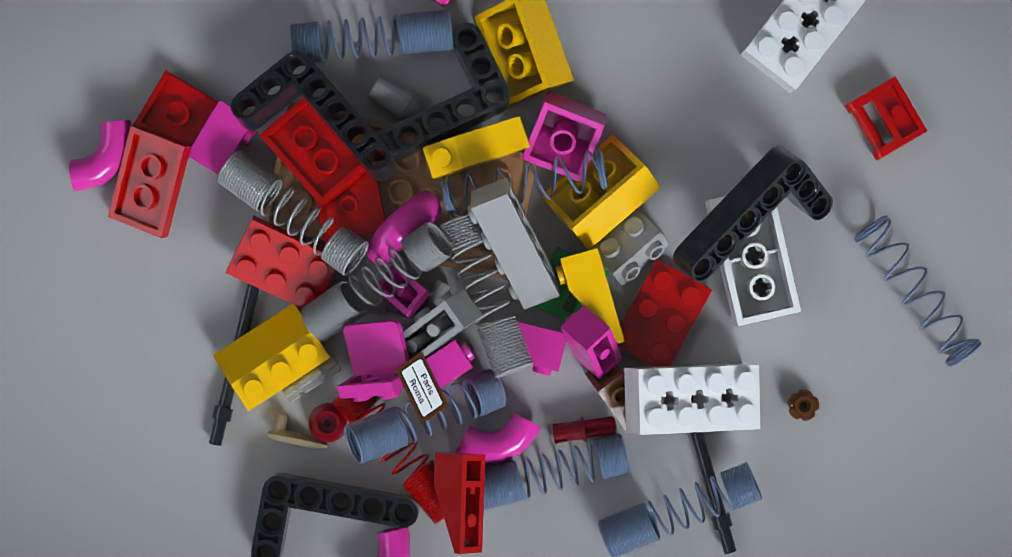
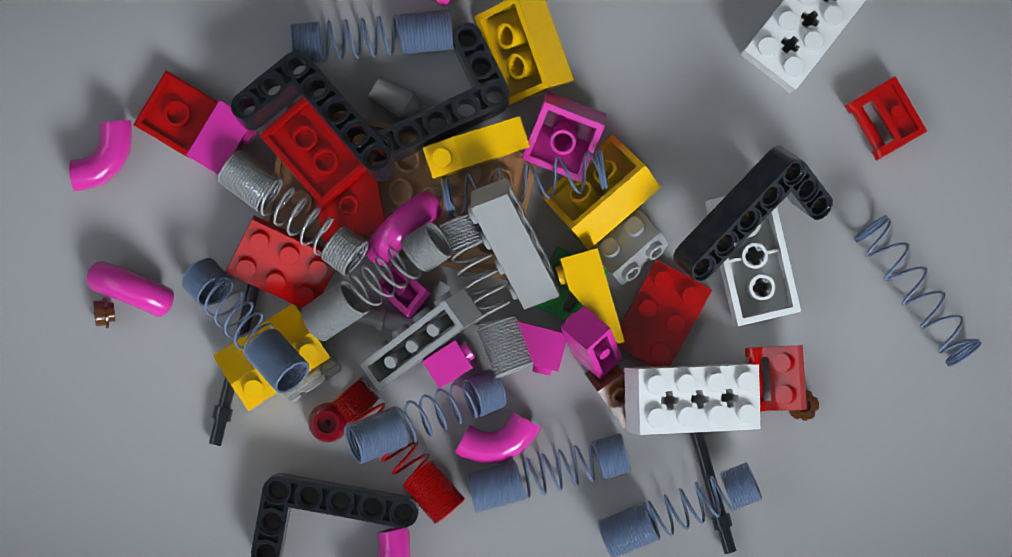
red plate [108,125,191,238] -> none
dark tan bar [267,414,328,448] -> none
dark pink bracket [337,320,409,402] -> none
sticker [395,352,448,424] -> none
red slope [434,452,486,554] -> none
dark red axle [552,416,617,444] -> none
none -> dark pink cylinder [87,261,174,317]
none -> reddish brown plate [93,297,115,329]
none -> sand blue piece [182,258,309,393]
none -> red plate [745,345,807,412]

